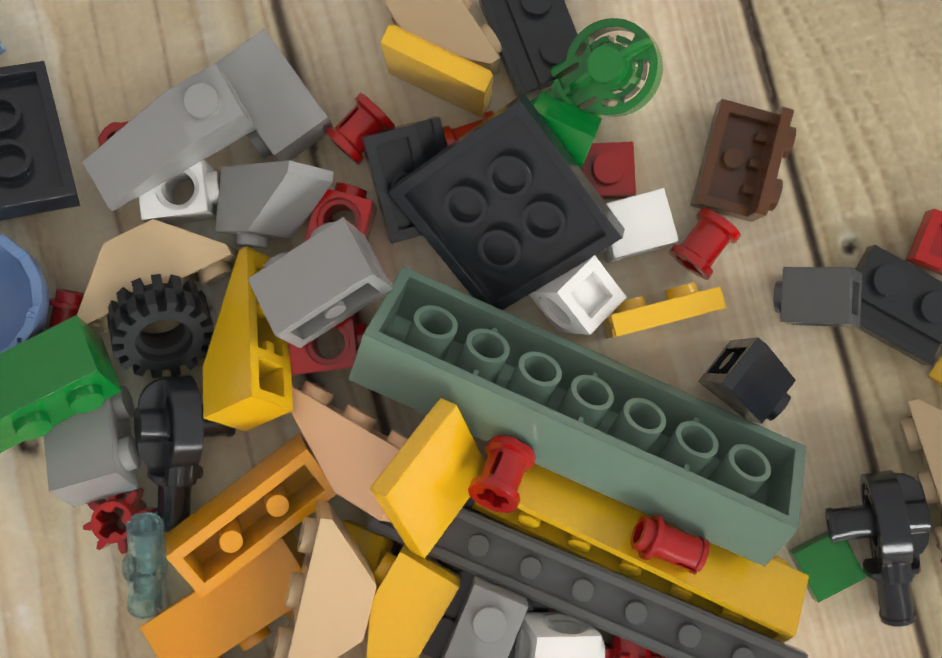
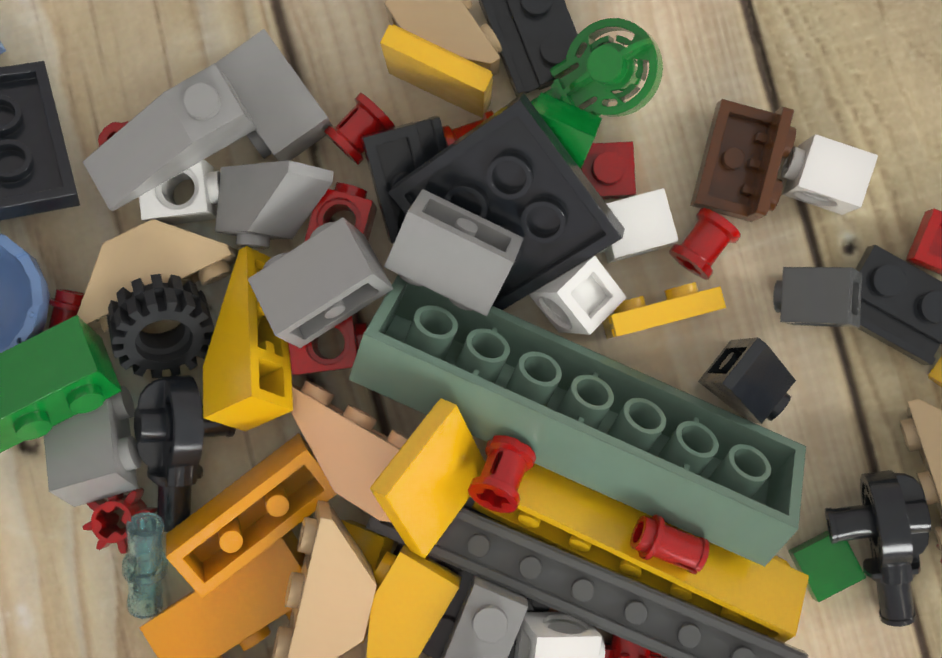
none -> light grey brick [384,189,524,317]
none -> white brick [781,134,878,215]

